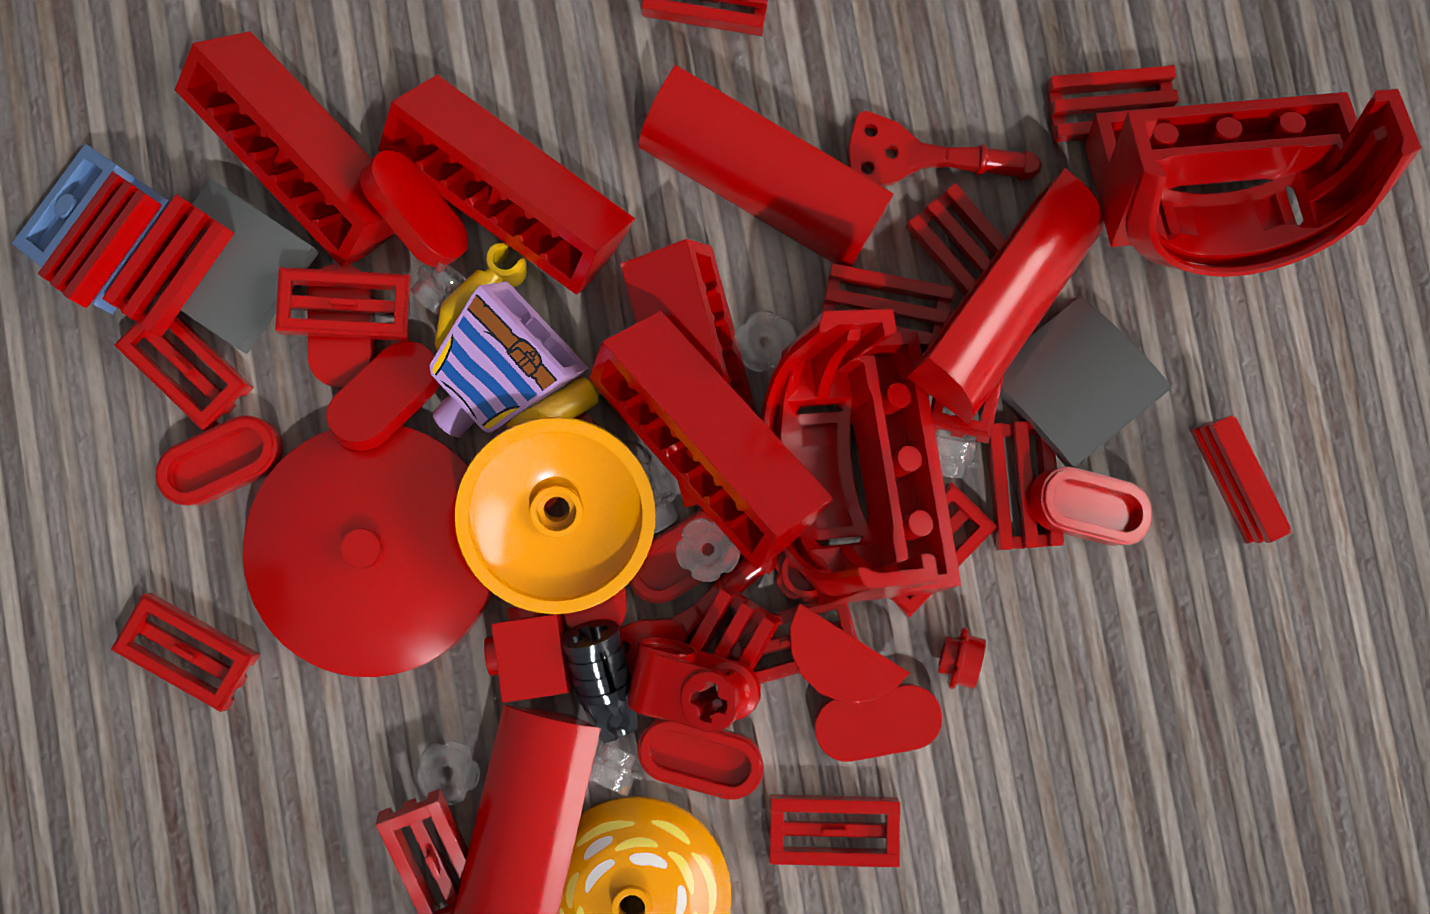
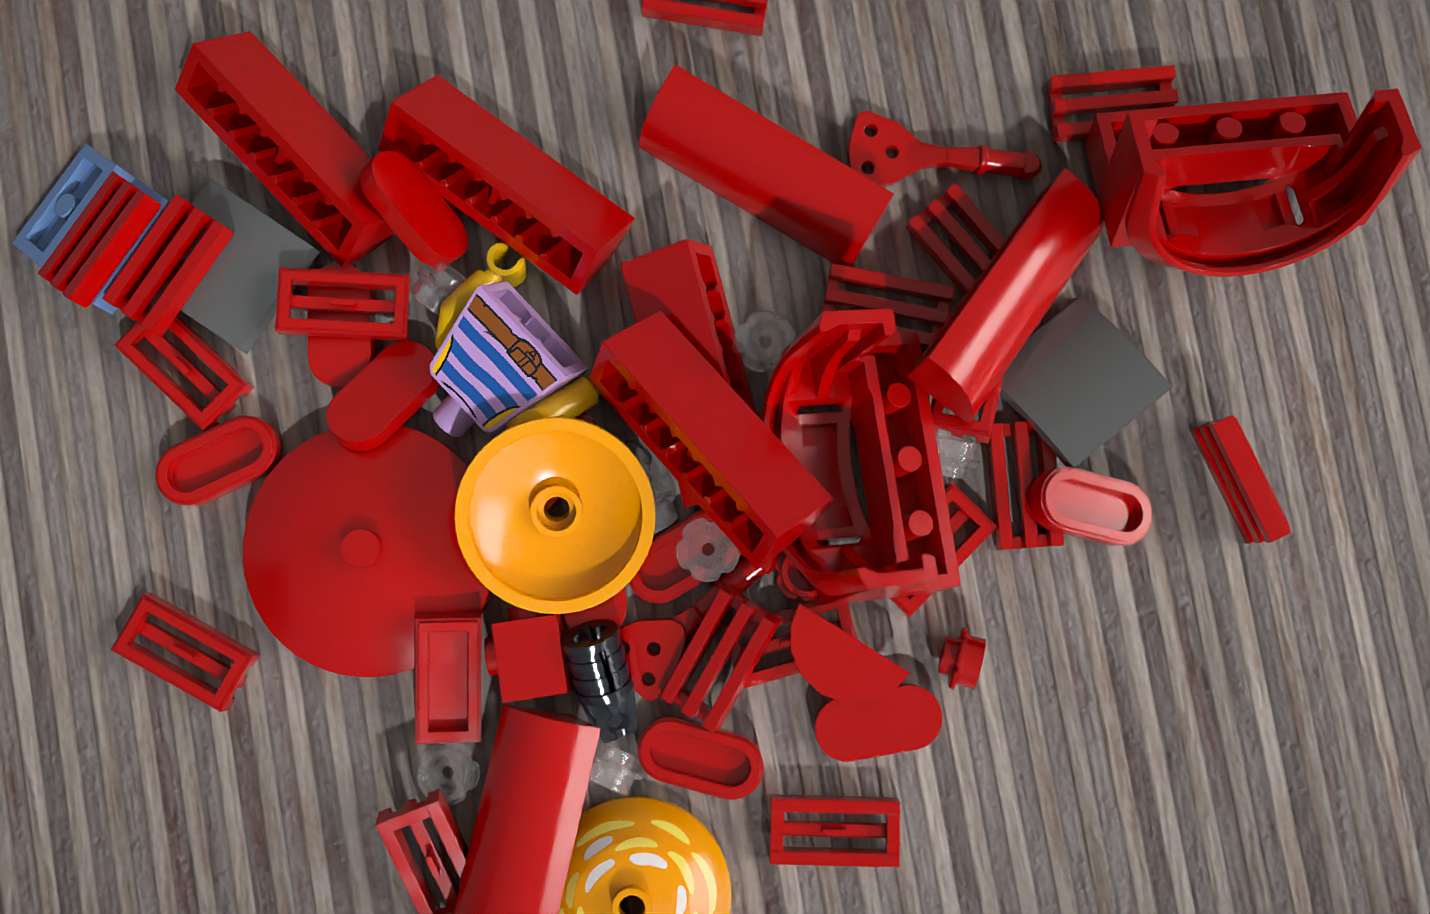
red piece [627,637,761,733] -> none
none -> red tile [415,611,482,744]

